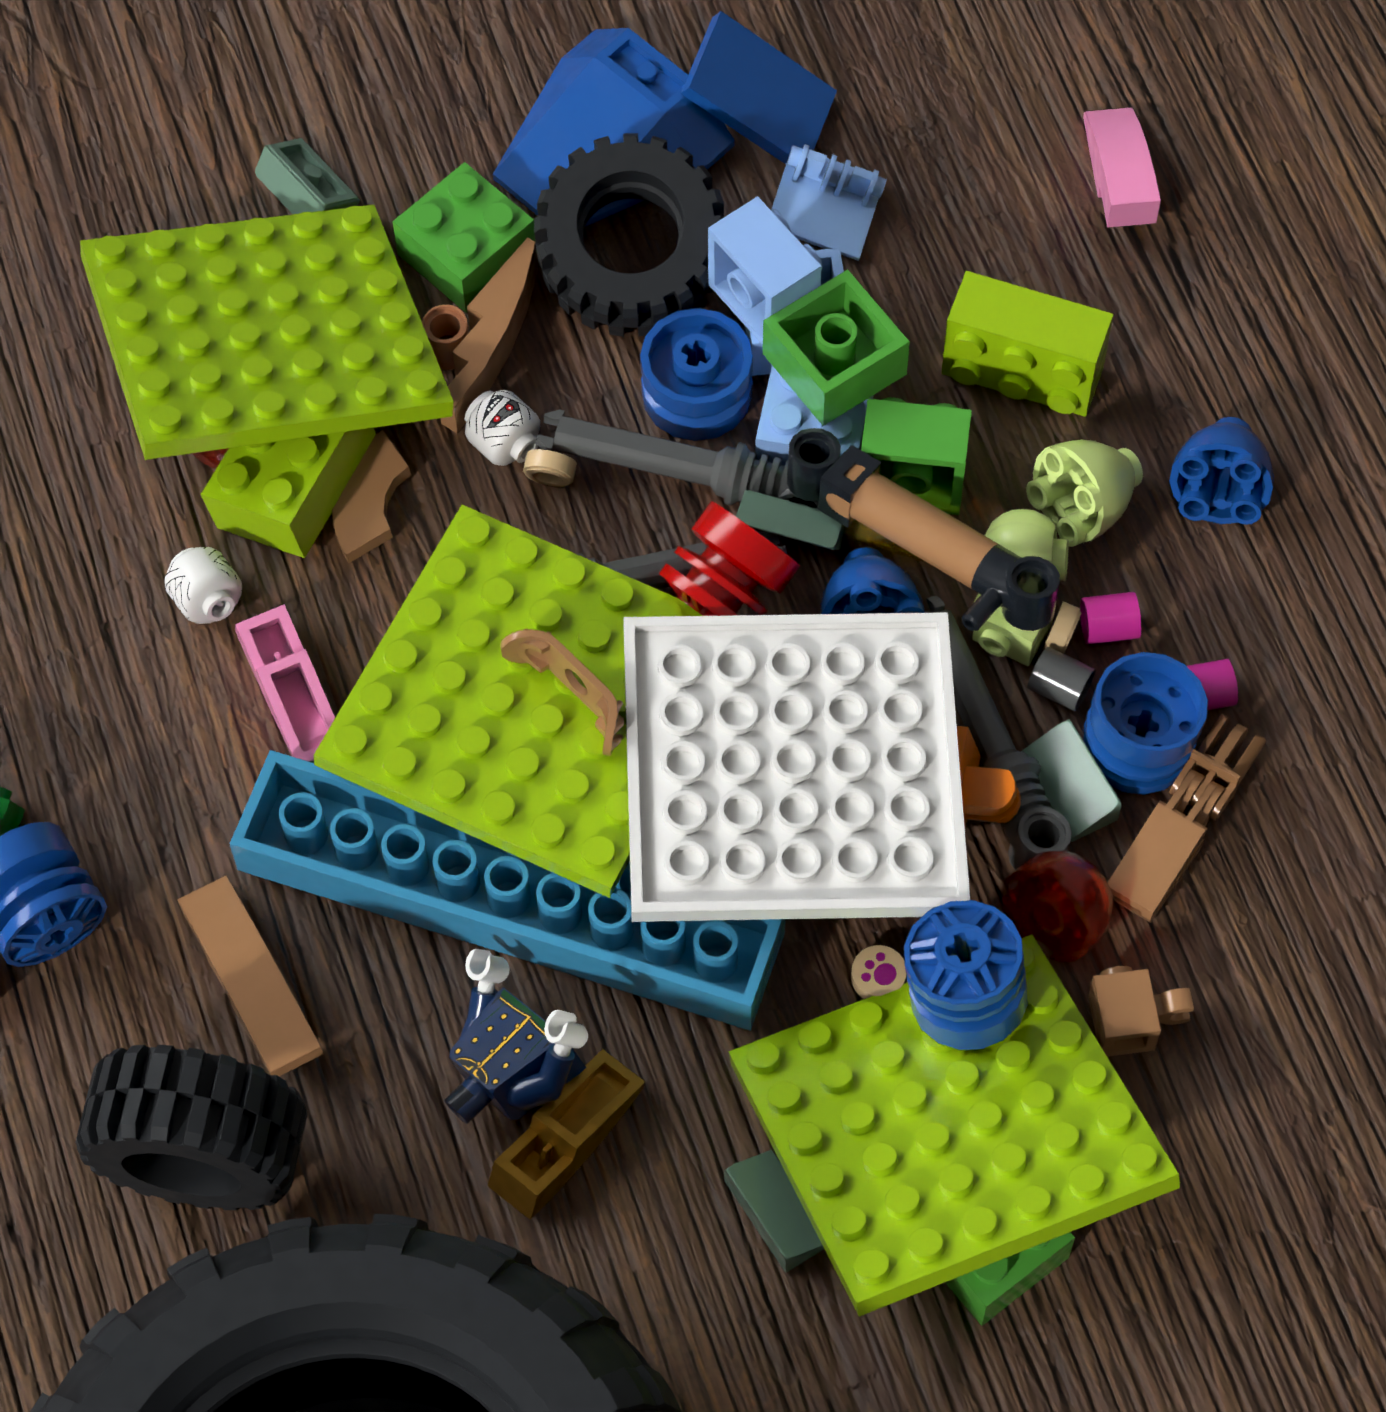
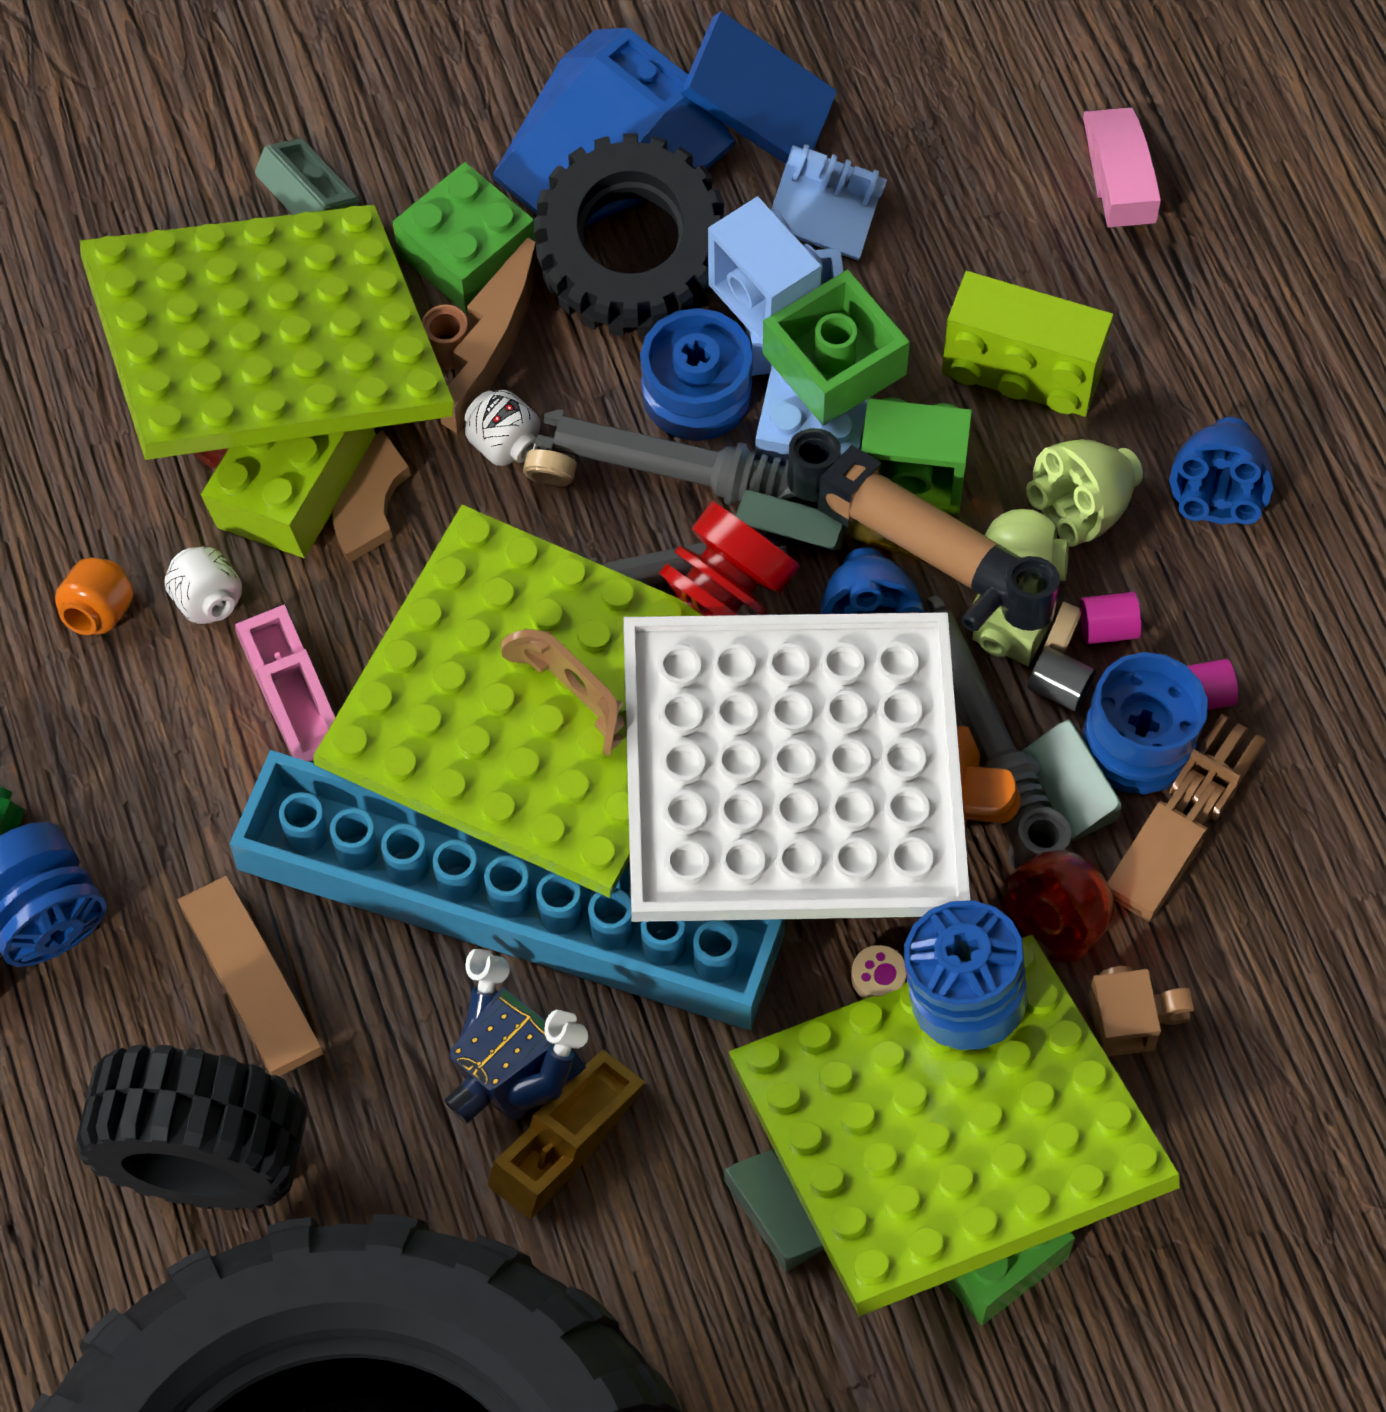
none -> orange head [55,557,133,635]

